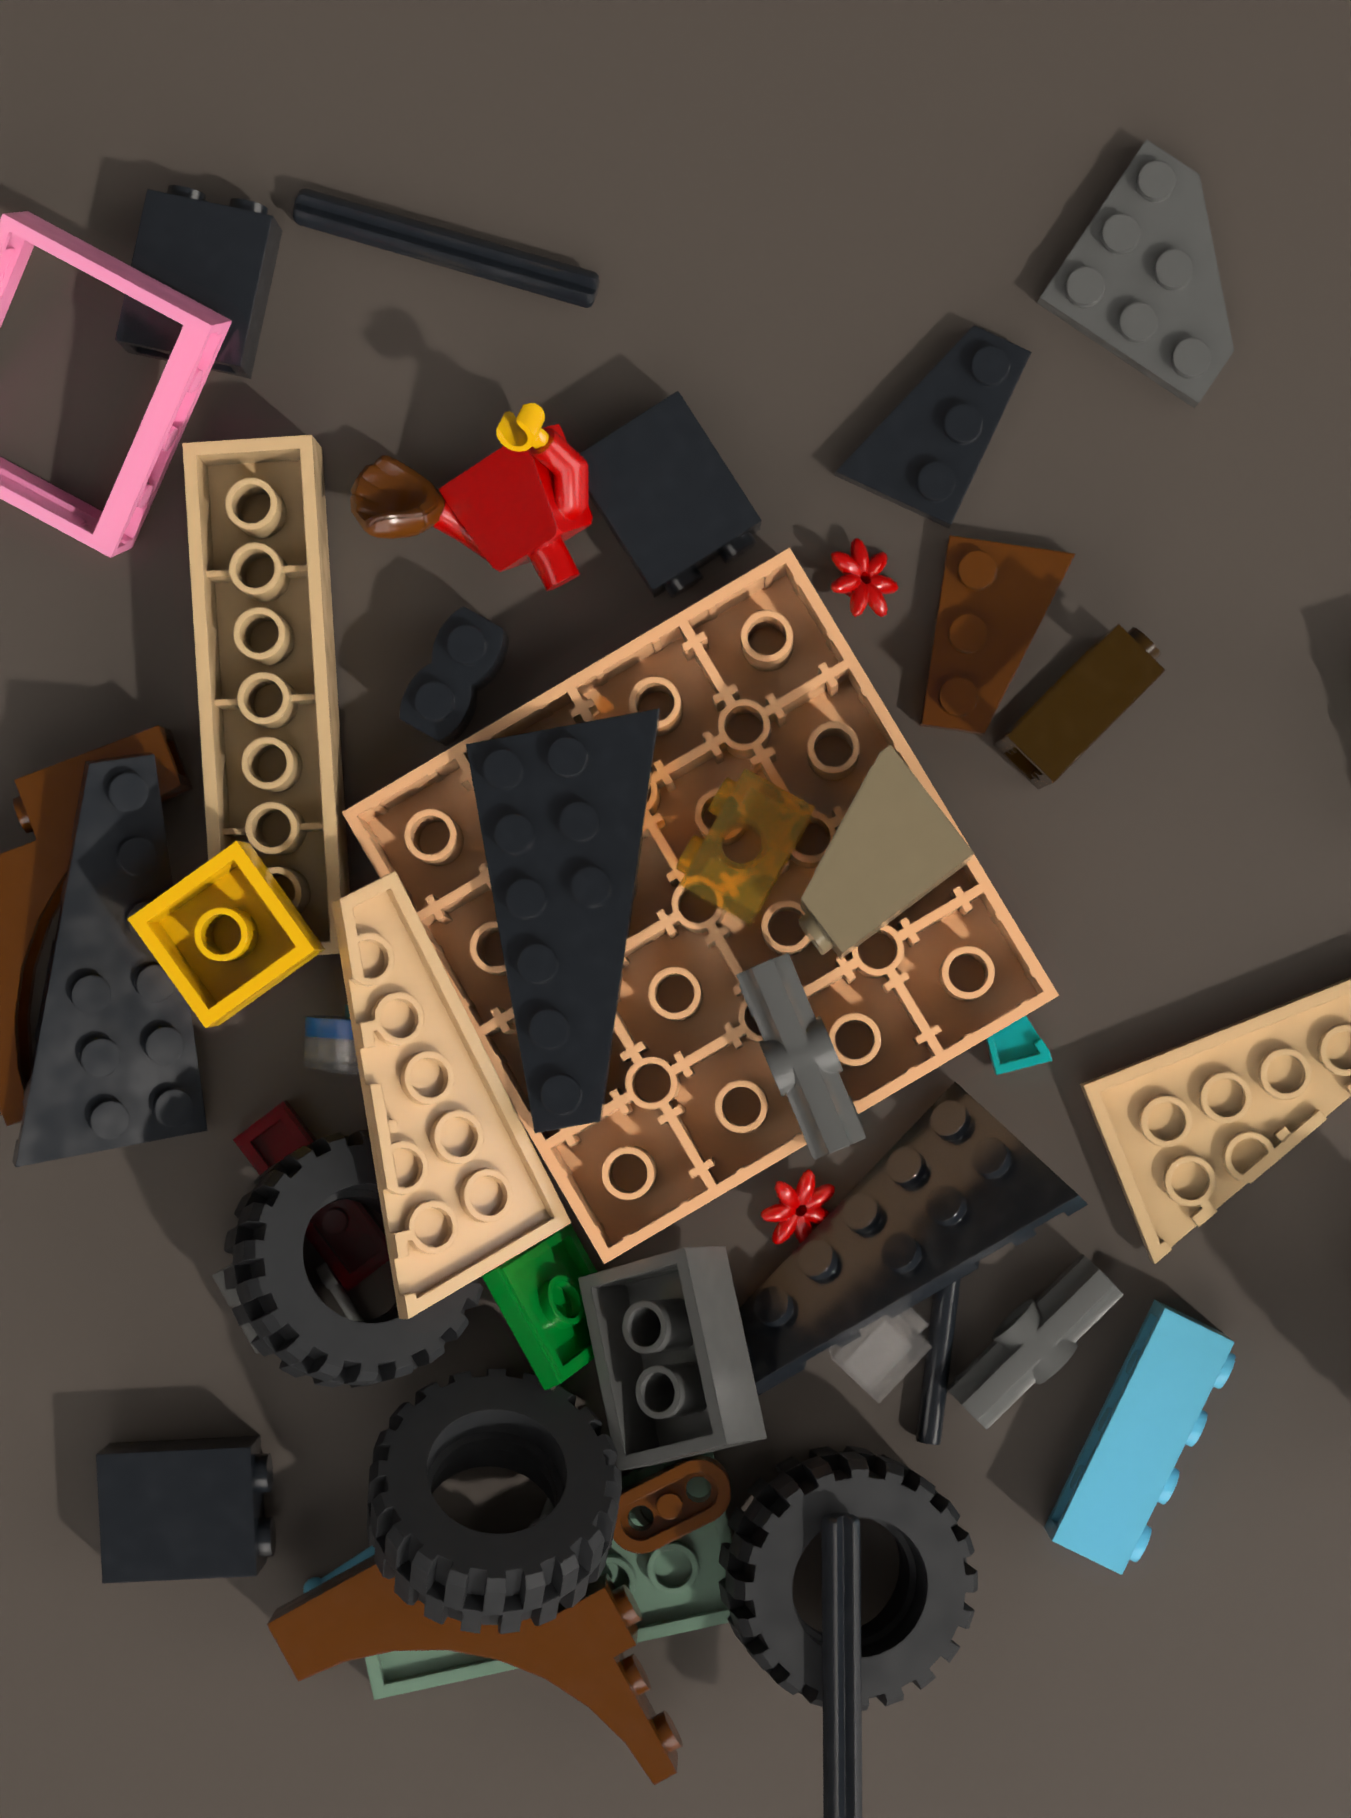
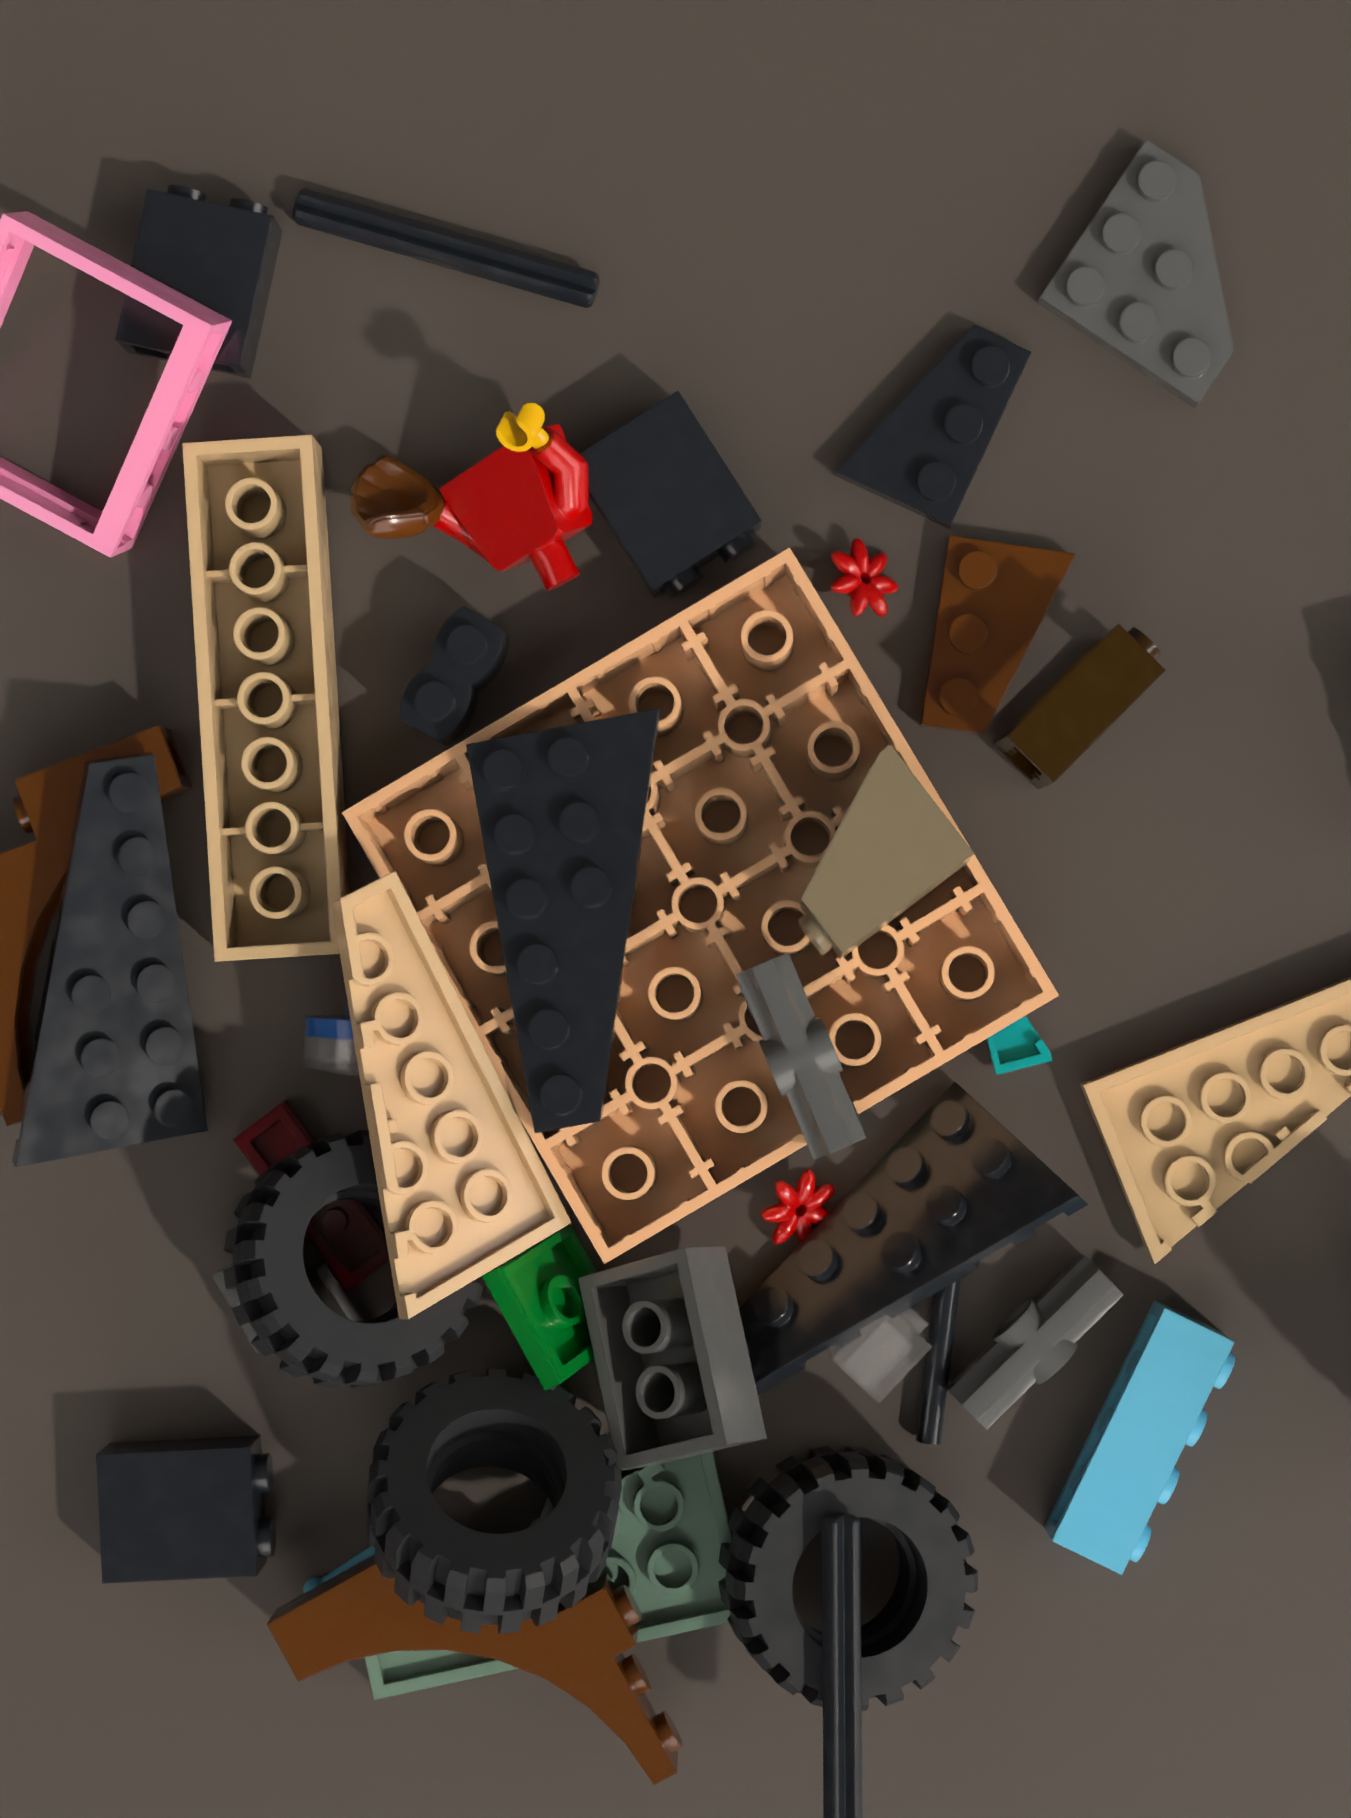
yellow brick [128,841,325,1028] -> none
reddish brown plate [613,1455,731,1554] -> none
clear yellow brick [676,768,815,928] -> none

